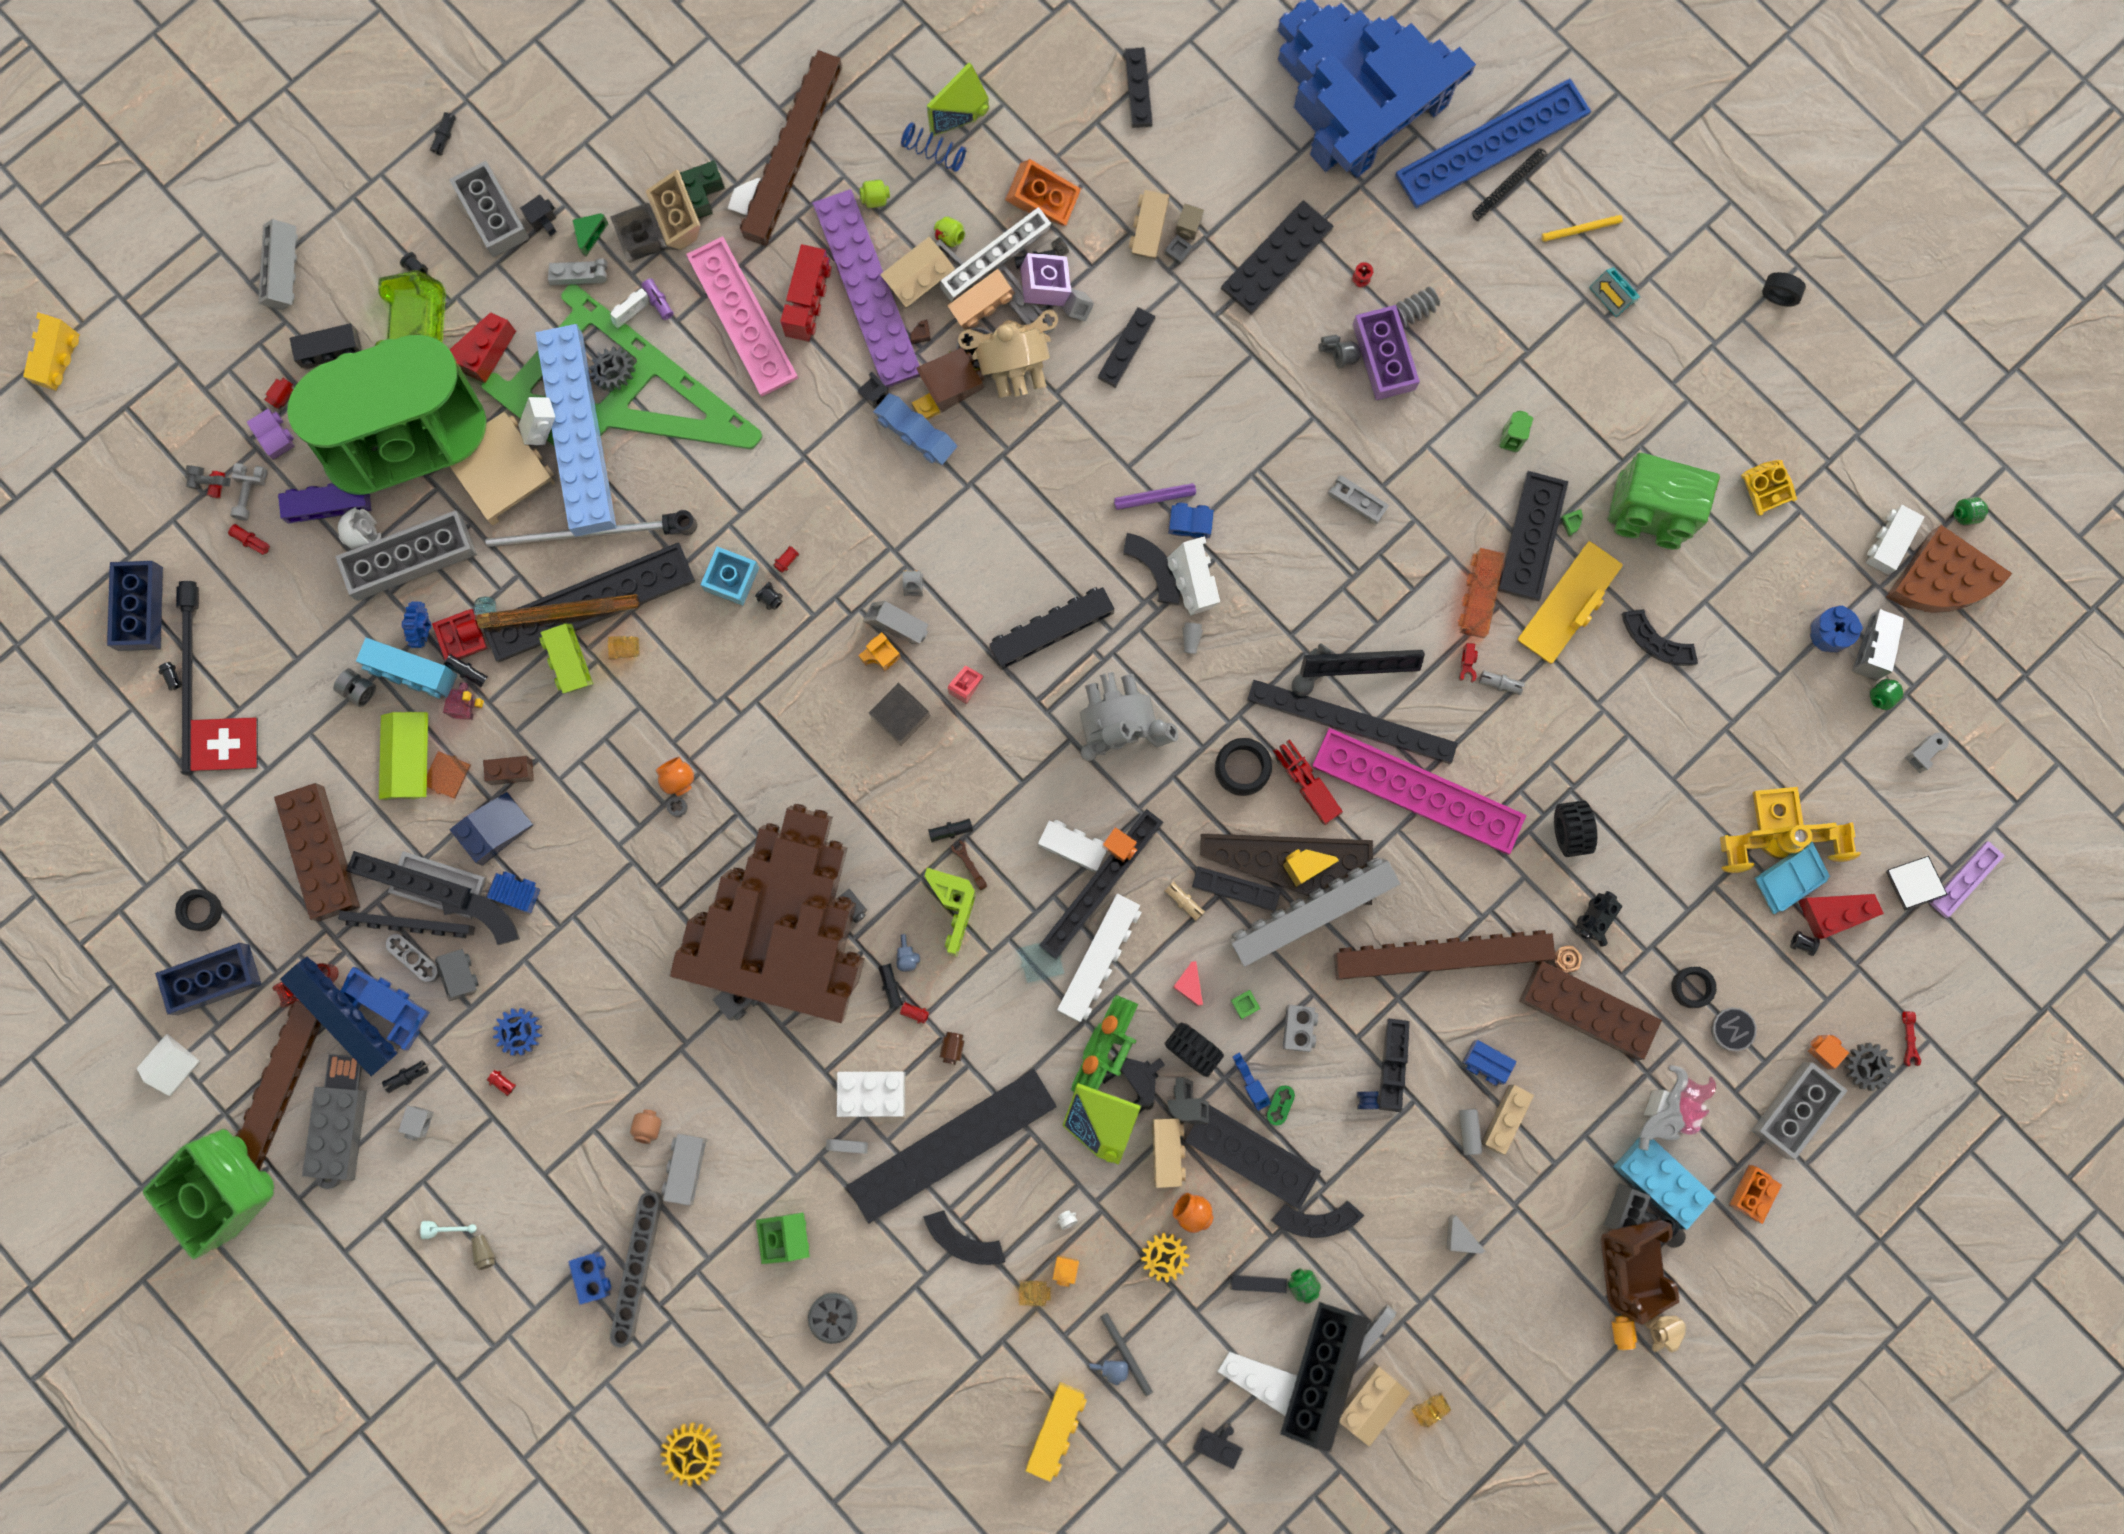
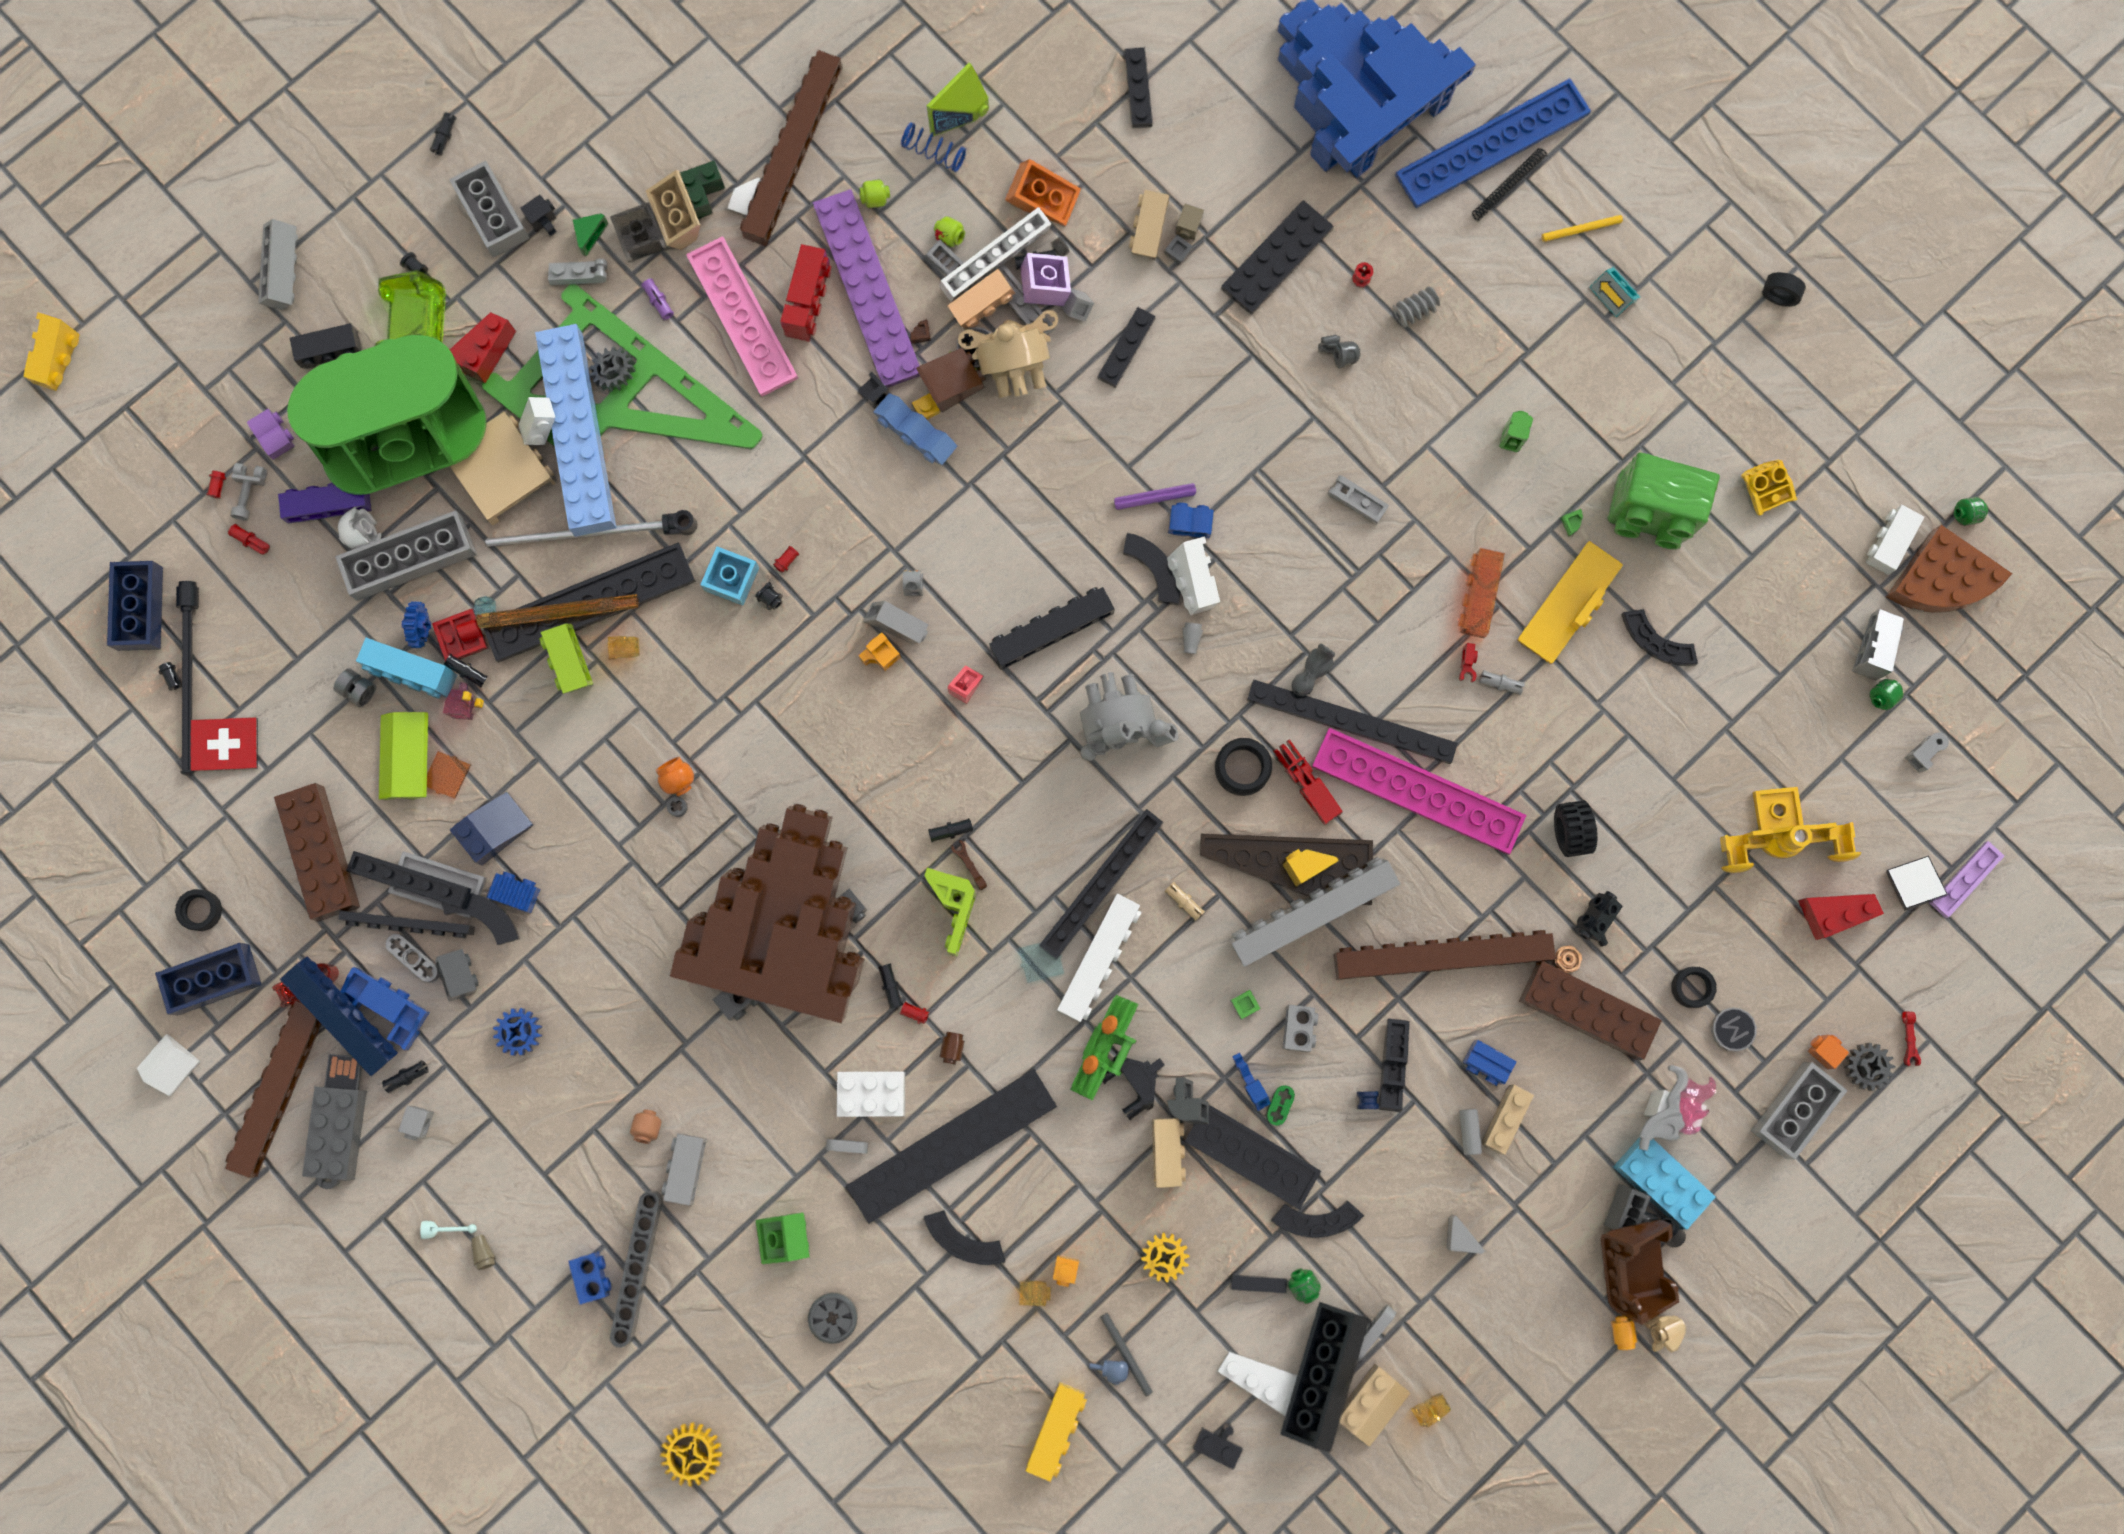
bright green brick [143,1129,274,1259] -> none
dark grey brick [185,465,231,489] -> none
red brick [264,378,294,410] -> none
reddish brown brick [483,756,534,785] -> none
red pin [487,1070,516,1096] -> none
white plate [610,288,649,329] -> none
clear smoke brick [869,682,931,746] -> none
tan slope [880,237,955,308] -> none
sand blue piece [897,934,920,972] -> none
white brick [1038,820,1107,873] -> none
white plate [1057,1210,1078,1230] -> none
lime slope [1062,1083,1141,1165] -> none
orange brick [1102,827,1137,862] -> none
black tyre [1165,1022,1224,1077] -> none
coral slope [1173,961,1203,1006] -> none
orange piece [1173,1193,1213,1233] -> none
black plate [1192,866,1281,911] -> none
black tile [1300,650,1425,677] -> none
medium lavender brick [1352,305,1420,401] -> none
black plate [1497,471,1569,601] -> none
orange brick [1729,1165,1782,1224] -> none
medium azure piece [1754,841,1830,914] -> none
black bush [1790,931,1820,956] -> none
blue brick [1810,605,1863,653] -> none

